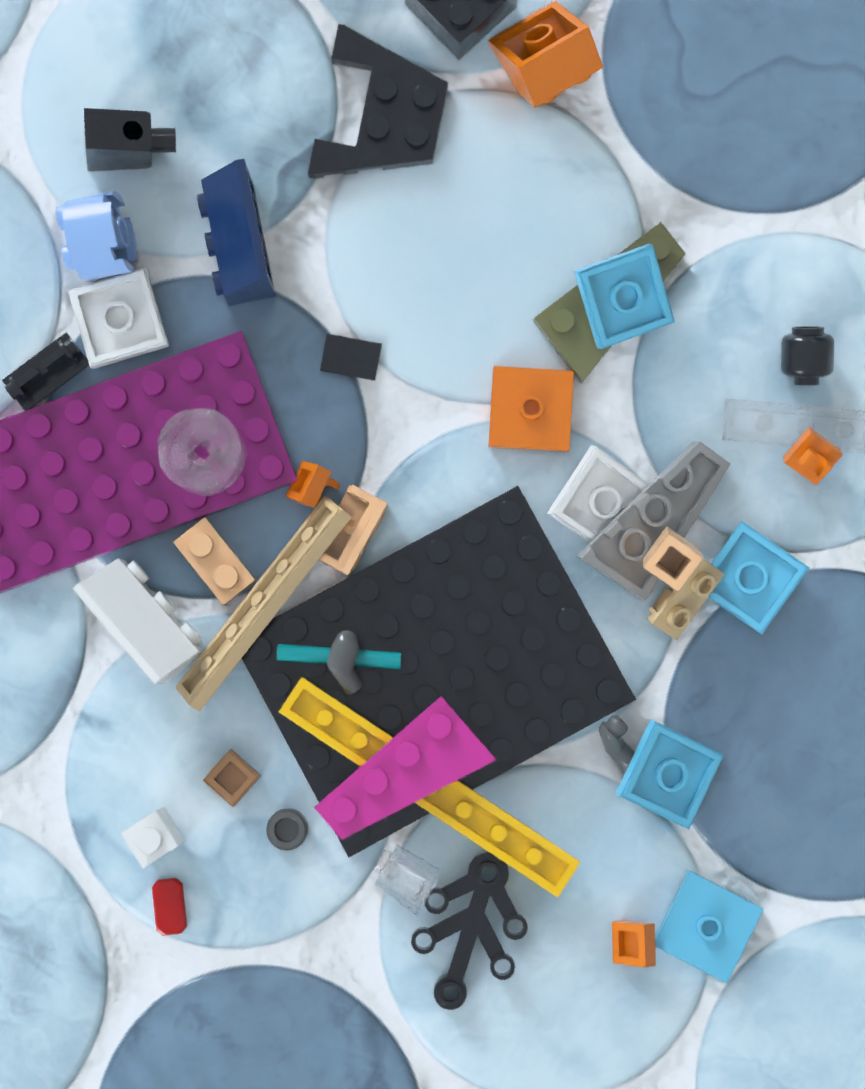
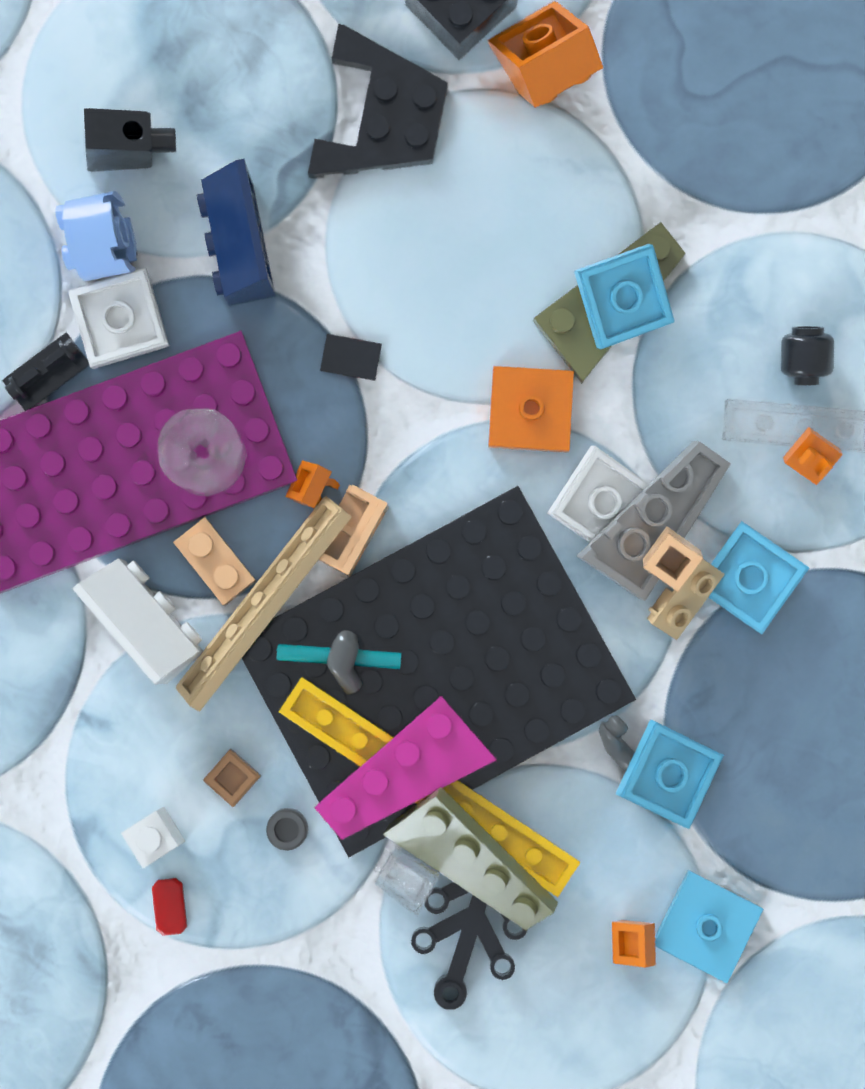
none -> wing [383,787,558,930]

